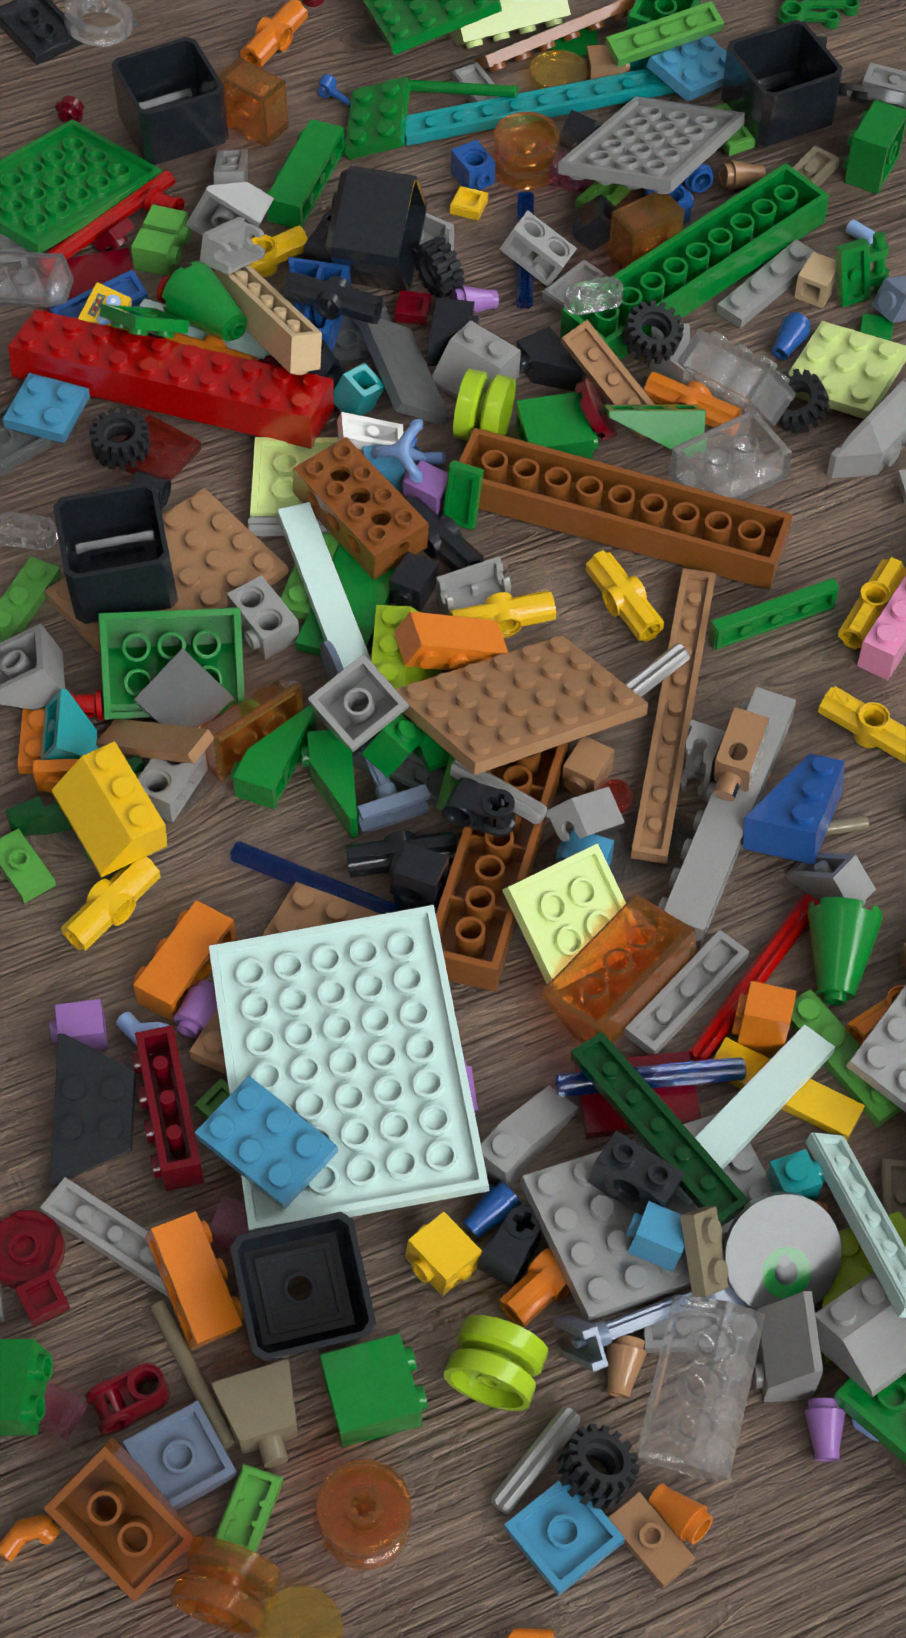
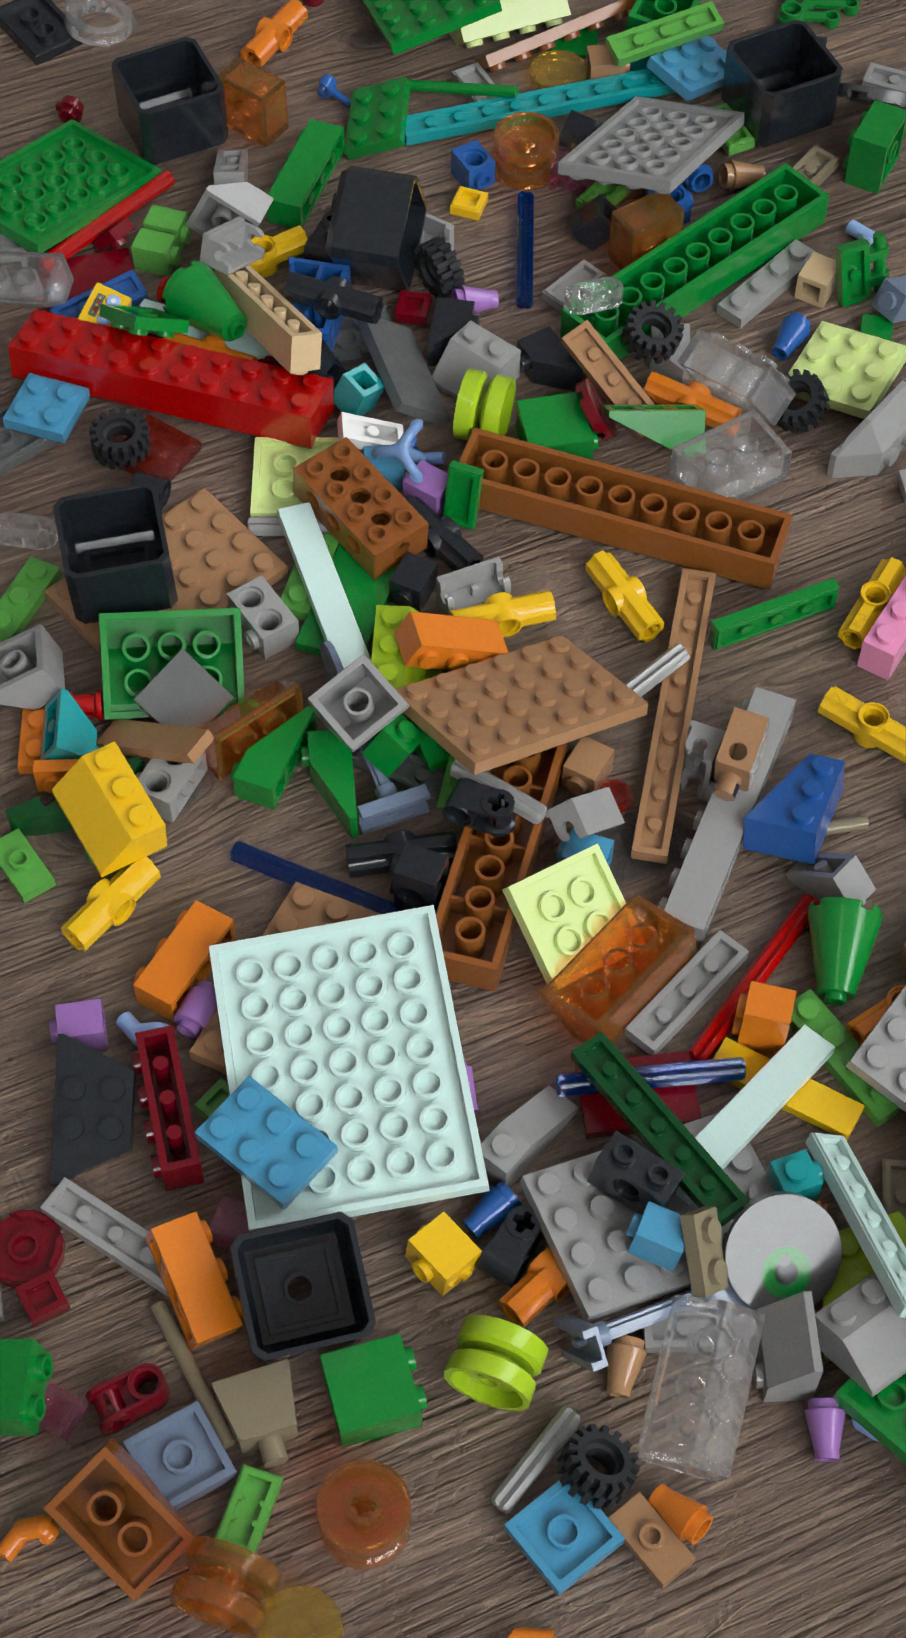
red bush [144,187,185,213] -> none
light grey brick [499,210,577,287] -> none

